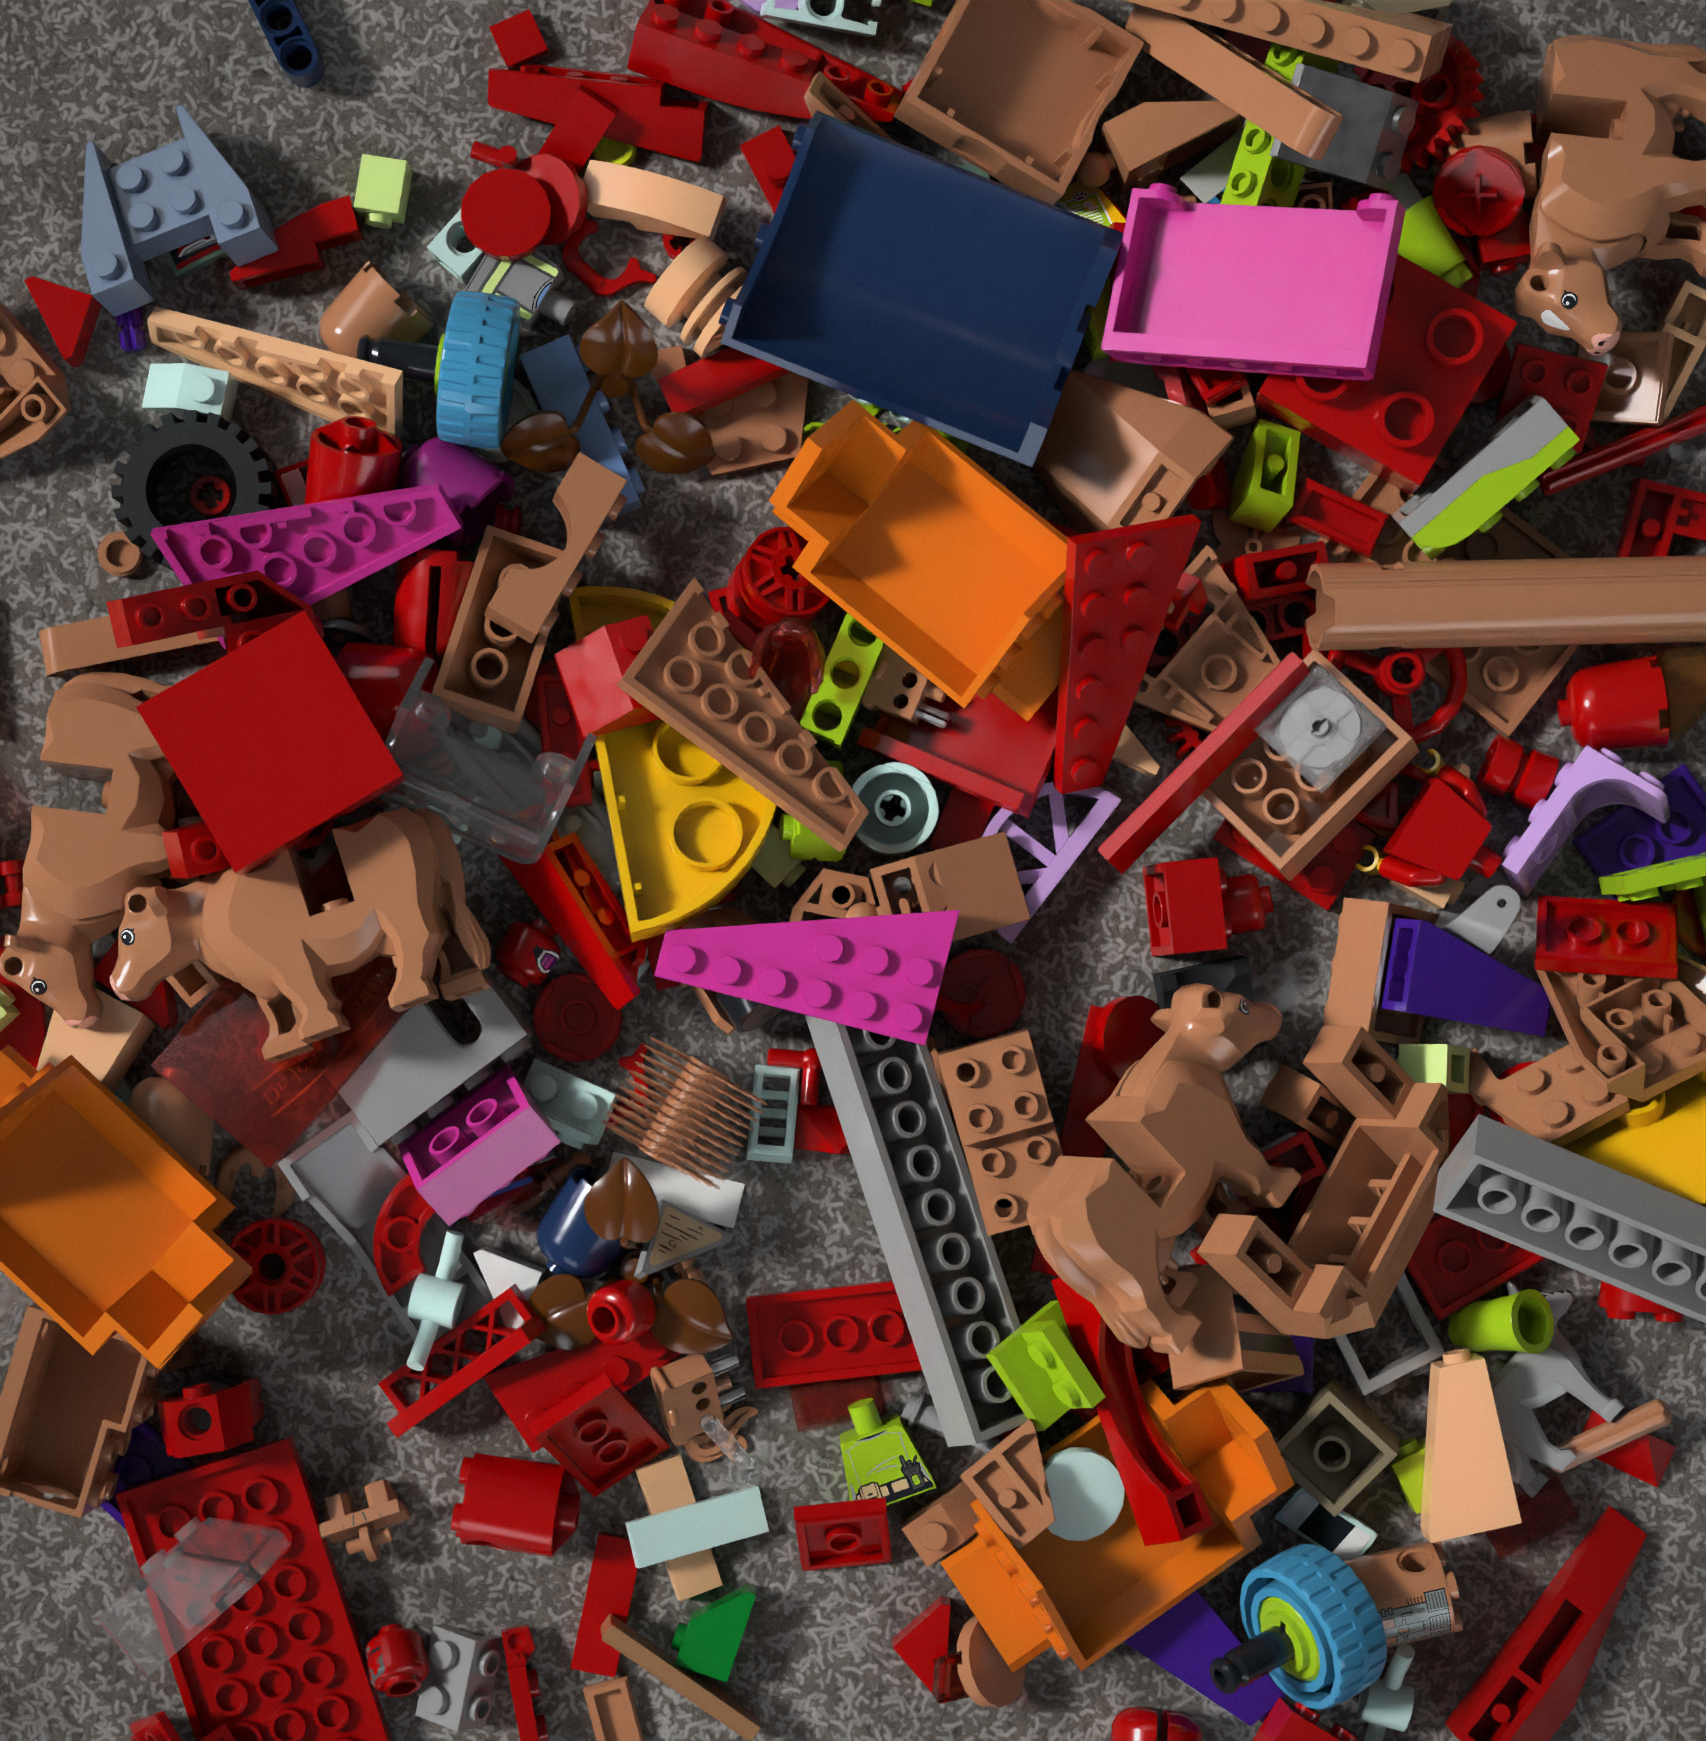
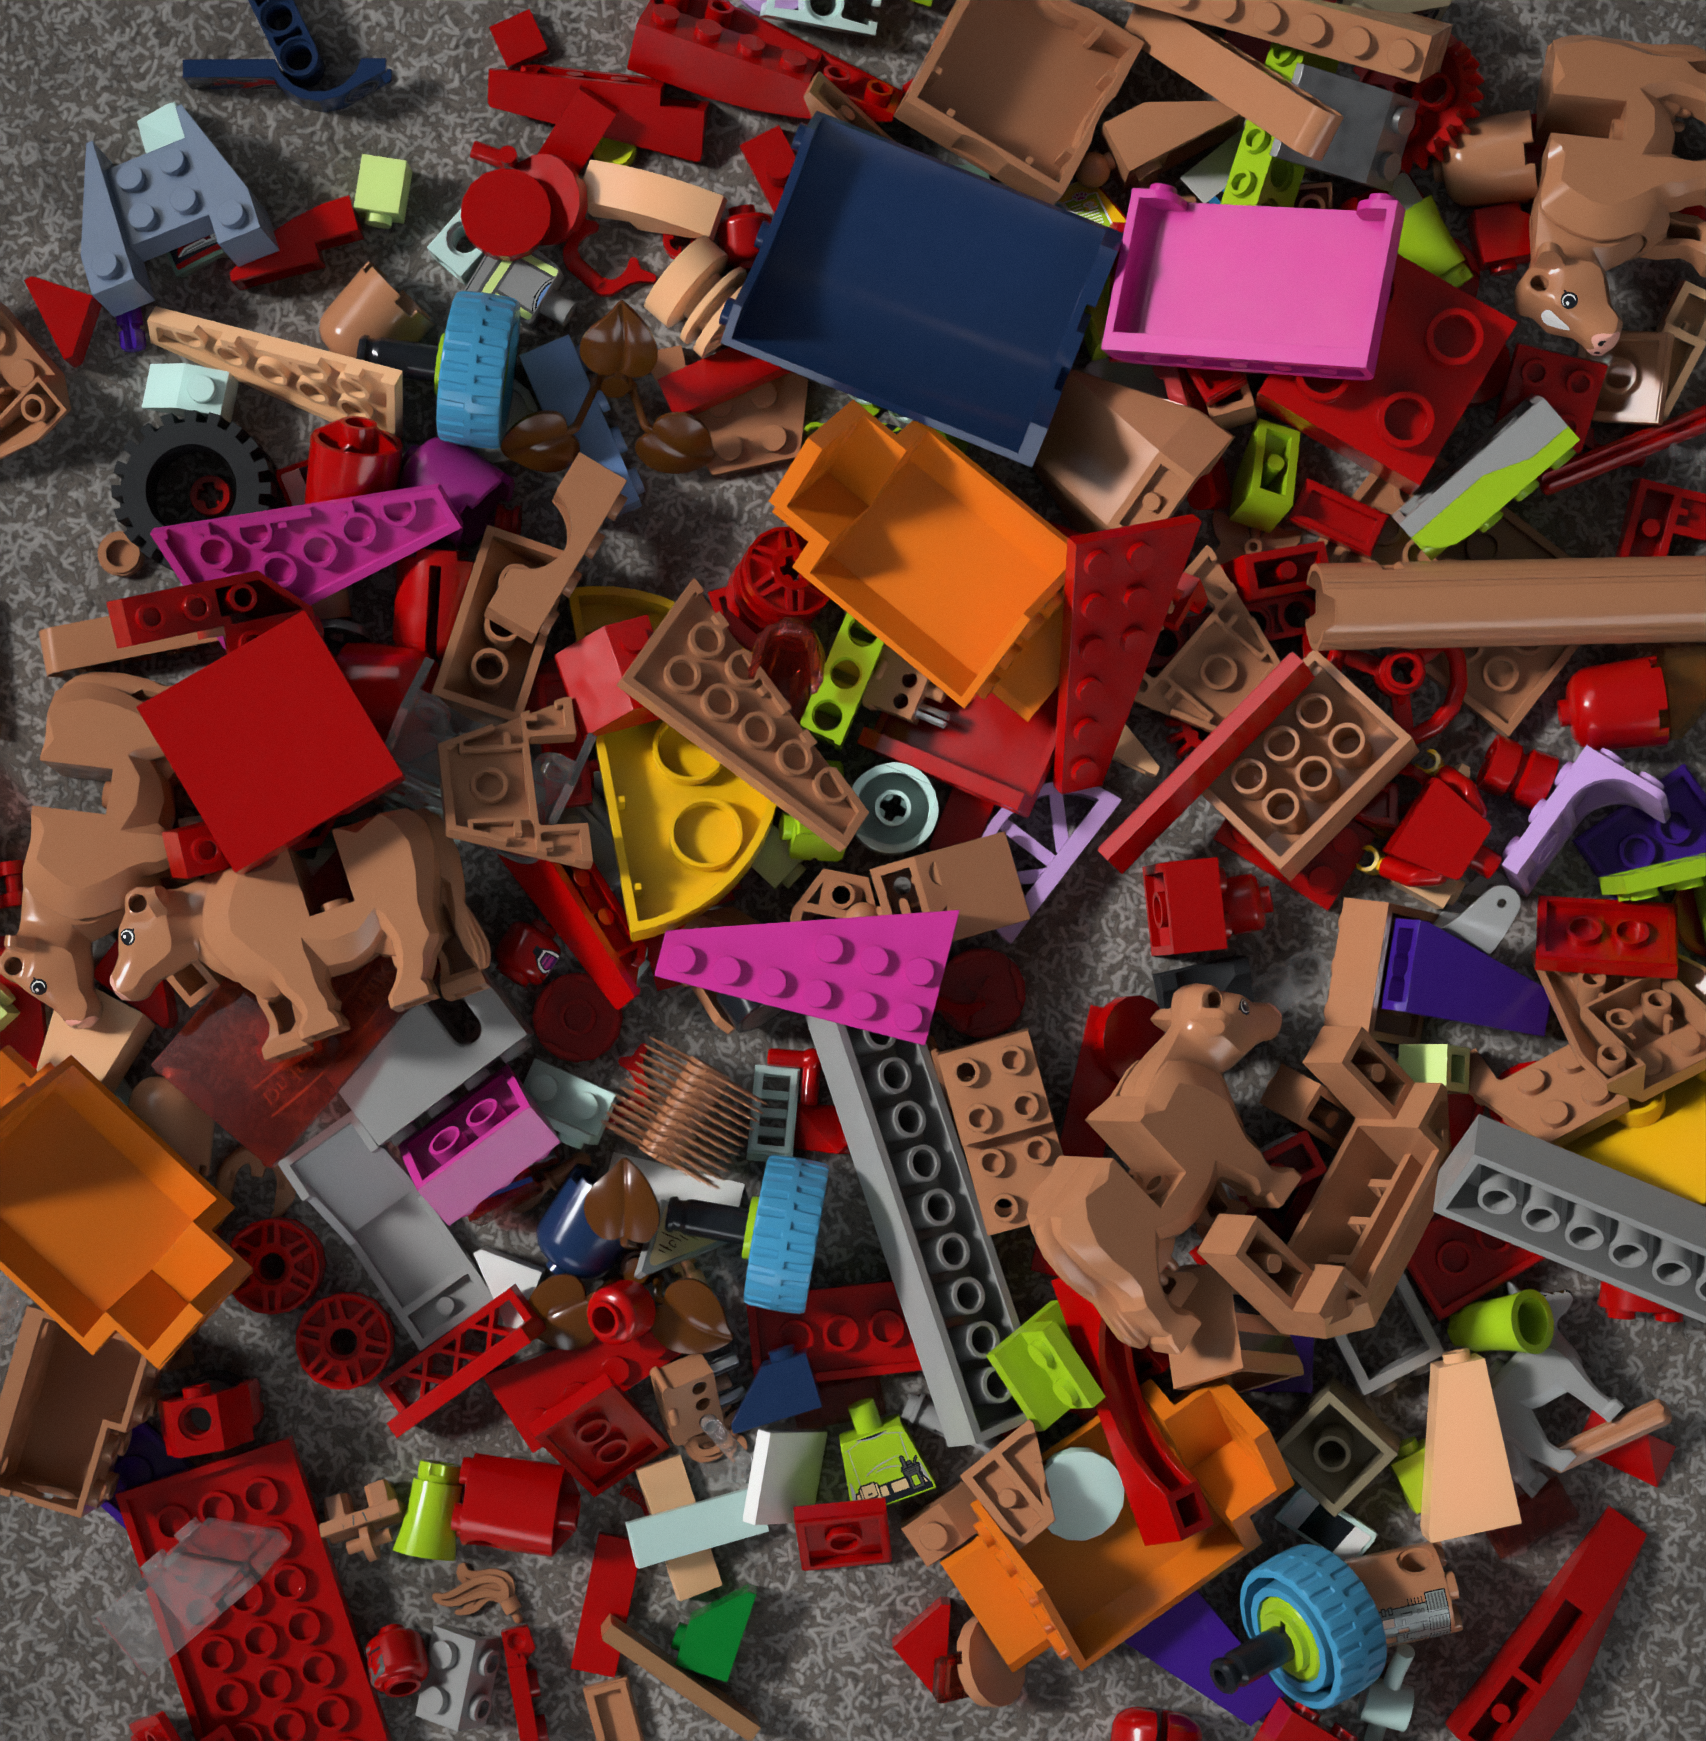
red tile [373,1173,436,1297] -> none
light aqua piece [406,1230,466,1371] -> none
clear piece [1254,664,1387,794] -> none
red tile [1433,145,1526,237] -> none
none -> light aqua slope [137,102,185,153]
none -> dark blue piece [183,58,392,113]
none -> red wheel [295,1291,395,1390]
none -> lime plant [393,1459,463,1561]
none -> nougat piece [432,1562,523,1624]
none -> nougat wing [436,697,593,869]
none -> red leg [619,1484,650,1516]
none -> dark azure wheel [665,1155,829,1314]
none -> red head [716,204,772,273]
none -> dark blue slope [731,1344,823,1434]
none -> white tile [743,1428,827,1525]

